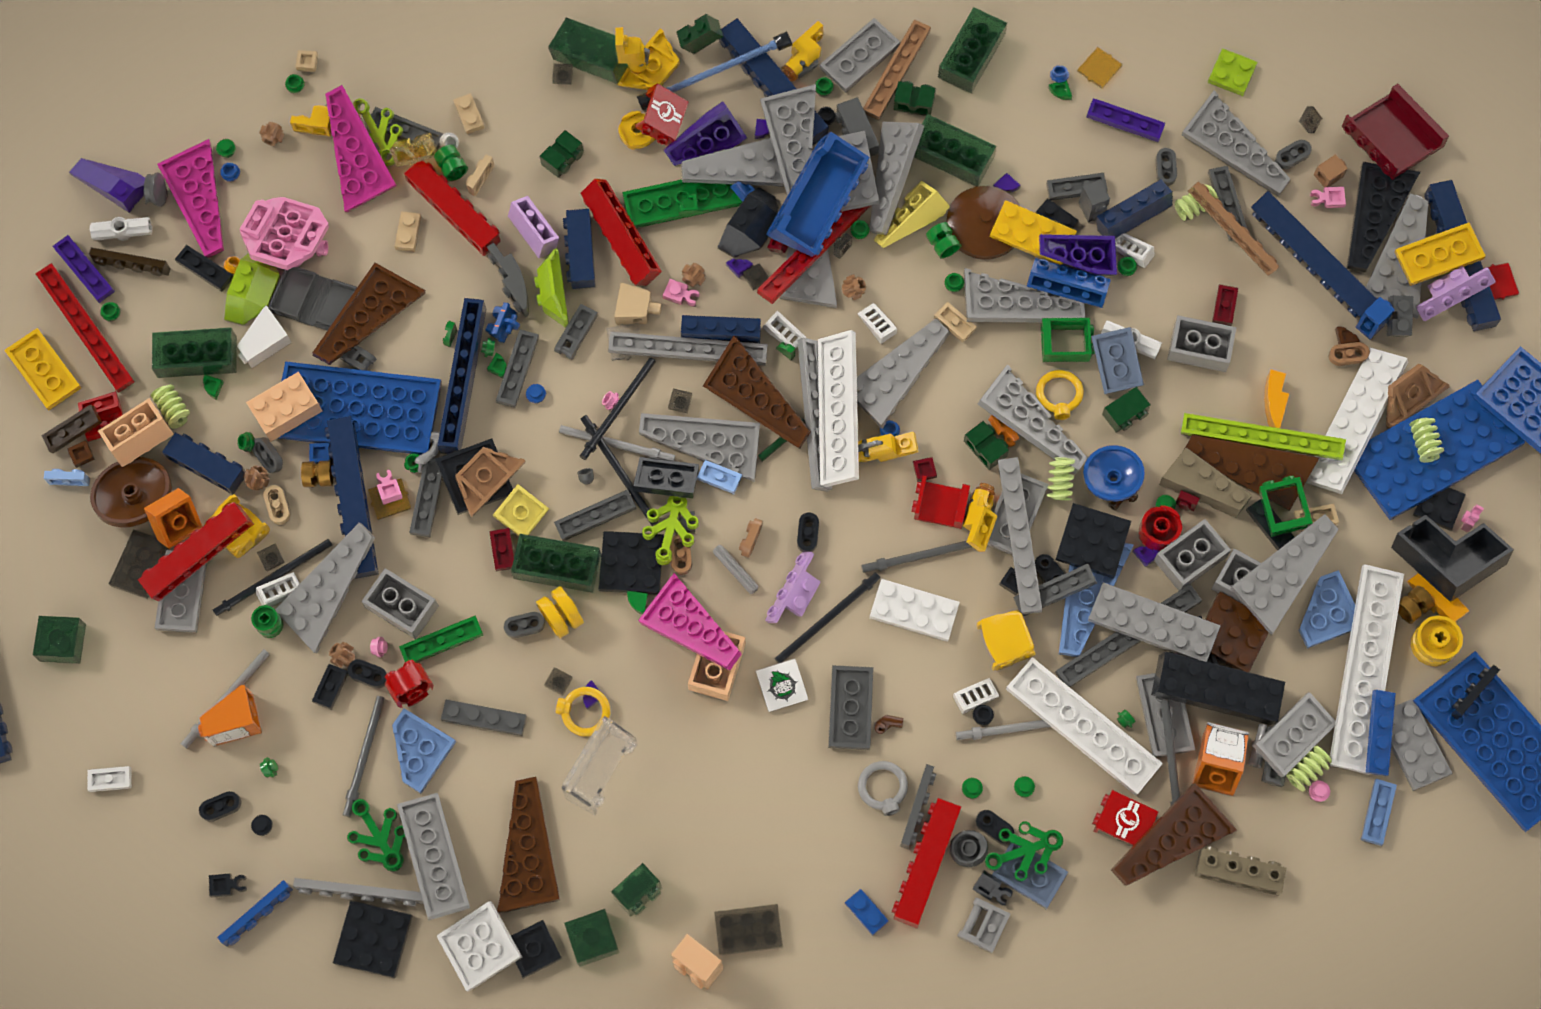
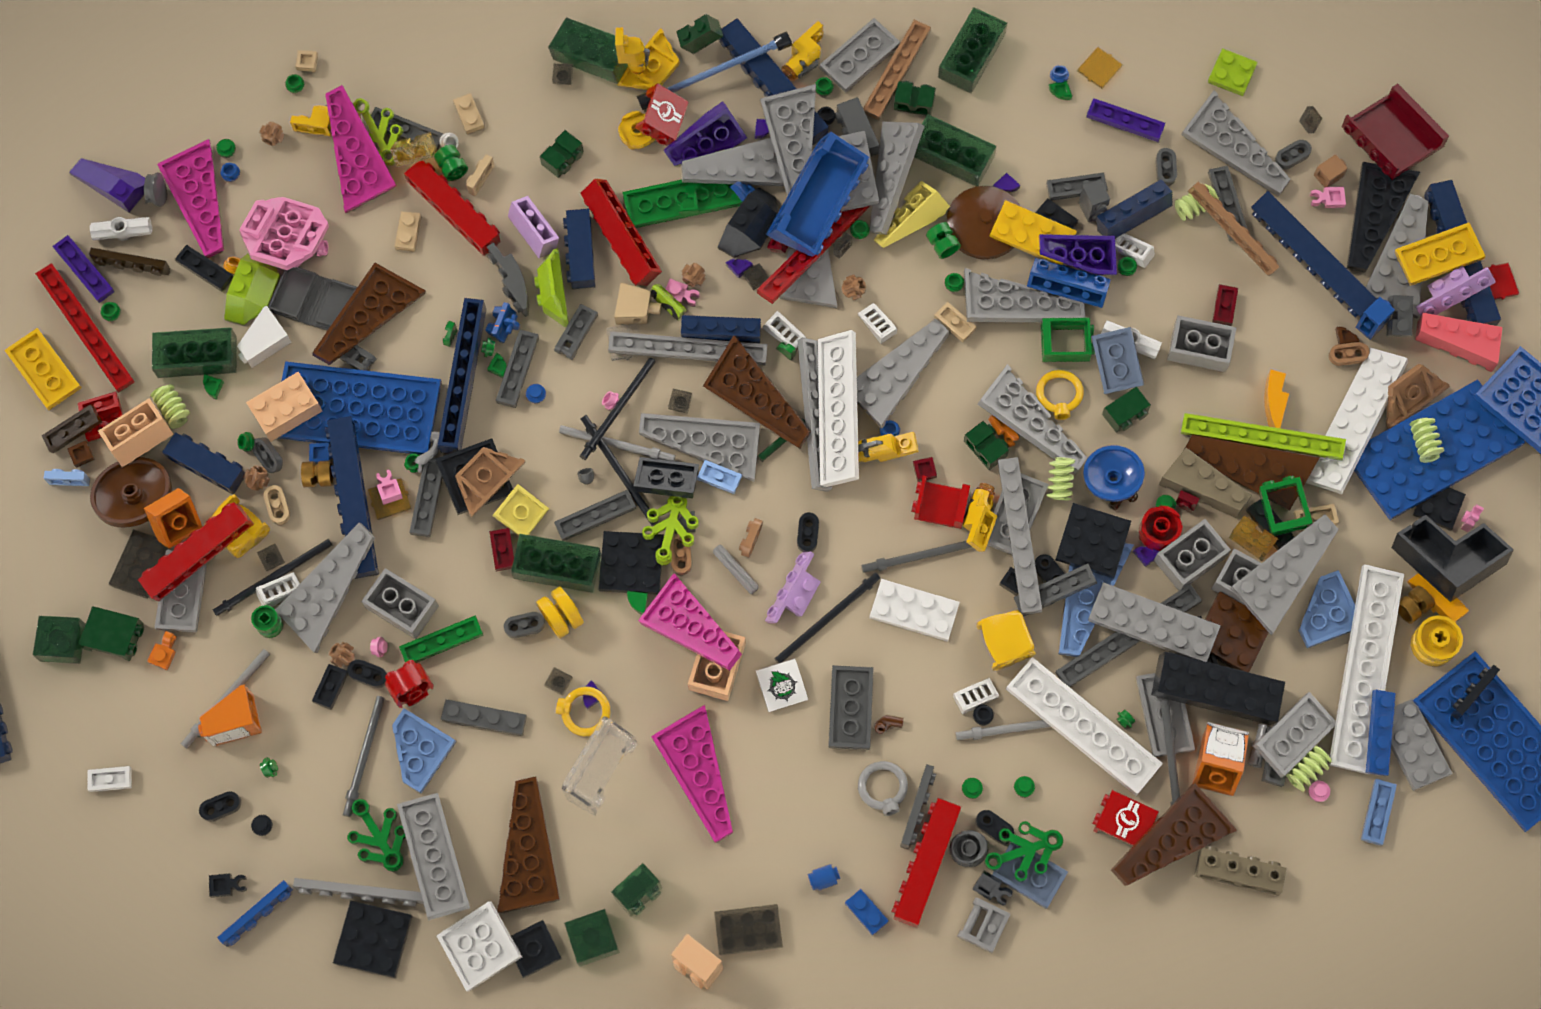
none -> dark green panel [78,606,144,661]
none -> orange plate [147,631,177,670]
none -> lime slope [651,284,687,320]
none -> dark pink wing [651,705,733,843]
none -> blue brick [808,864,840,891]
none -> clear yellow brick [1229,515,1278,561]
none -> coral wedge [1415,313,1503,372]

